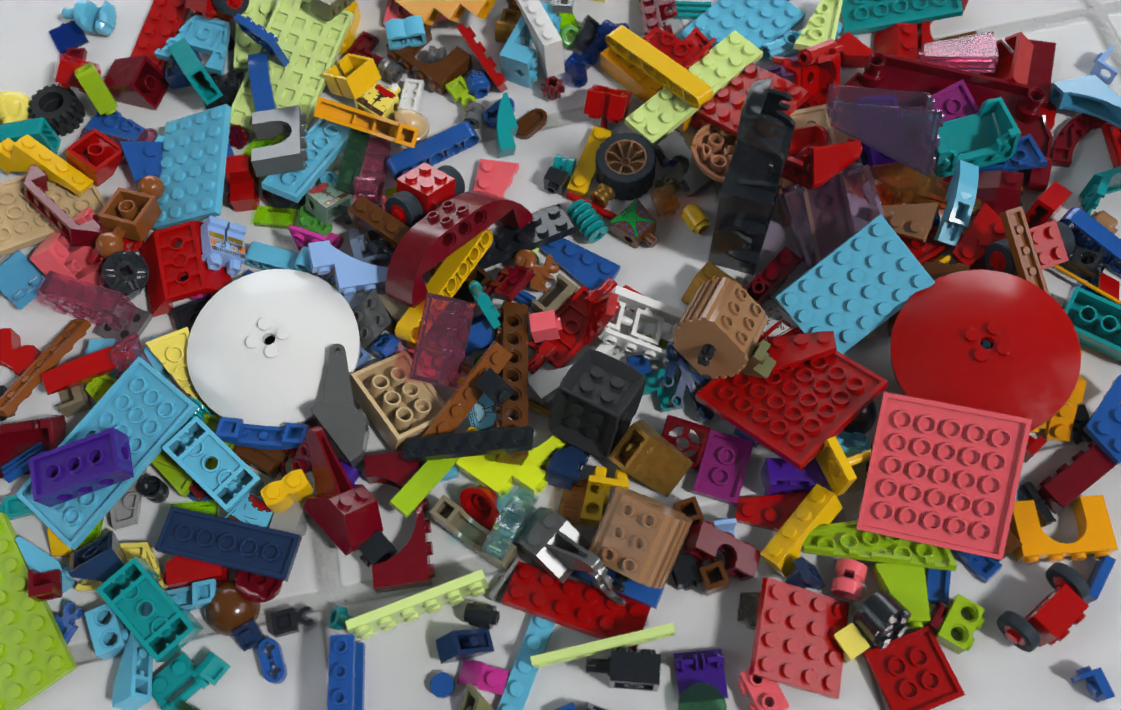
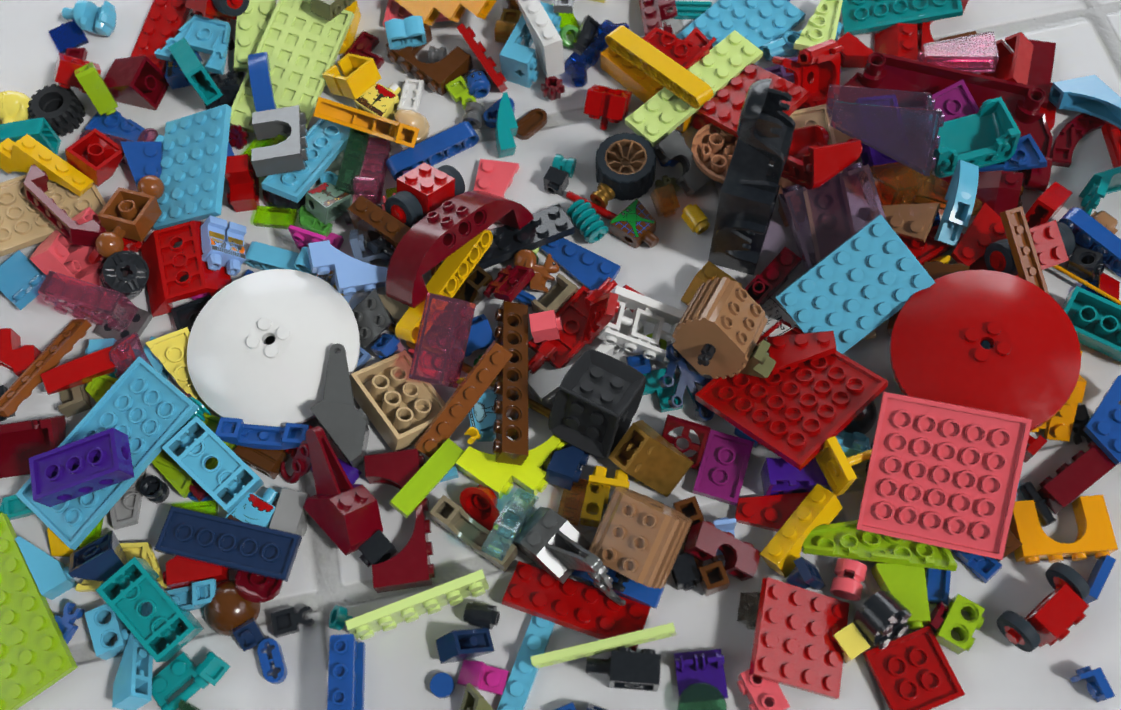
blue tile [1,442,47,483] -> none
dark red panel [28,569,62,602] -> none
blue wing [234,13,290,67] -> none
yellow brick [260,469,315,513] -> none
flat silver wheel [377,57,404,83] -> none
black plate [403,425,534,463] -> none
teal plate [468,280,501,329] -> none
black brick [475,368,515,407] -> none
light grey piece [488,555,522,600] -> none
yellow plate [567,126,612,197] -> none
light blue bracket [1090,45,1119,85] -> none

